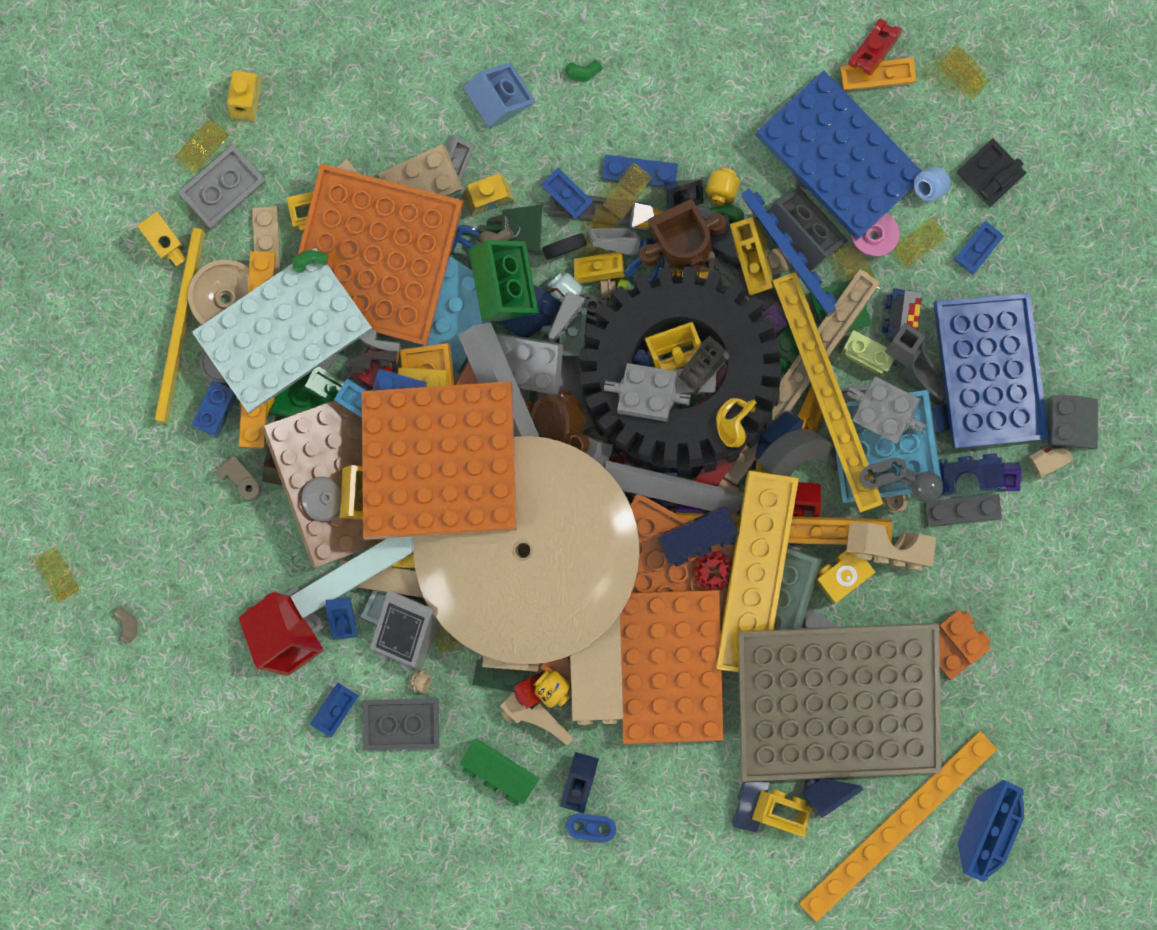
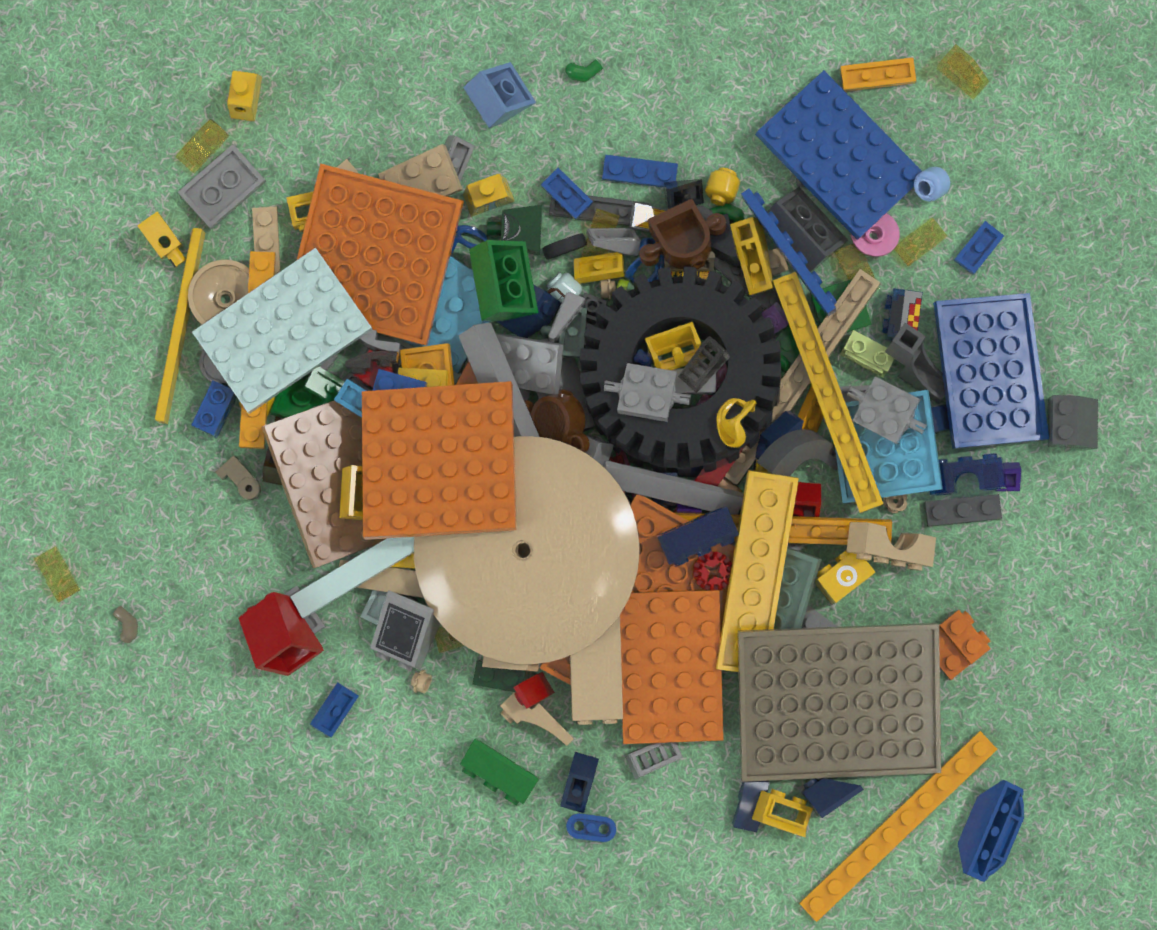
green arm [292,249,329,273] -> none
light grey piece [302,476,341,521] -> none
blue plate [326,597,358,640] -> none
dark grey plate [363,698,440,750] -> none
dark tan arm [479,227,514,243] -> none
yellow head [534,671,571,708] -> none
clear yellow slope [603,162,652,219] -> none
red plate [848,18,902,76] -> none
dark grey beam [859,458,943,503] -> none
black plate [956,138,1027,207] -> none
tan rock [1027,447,1073,479] -> none
none -> light grey slope [625,742,683,779]

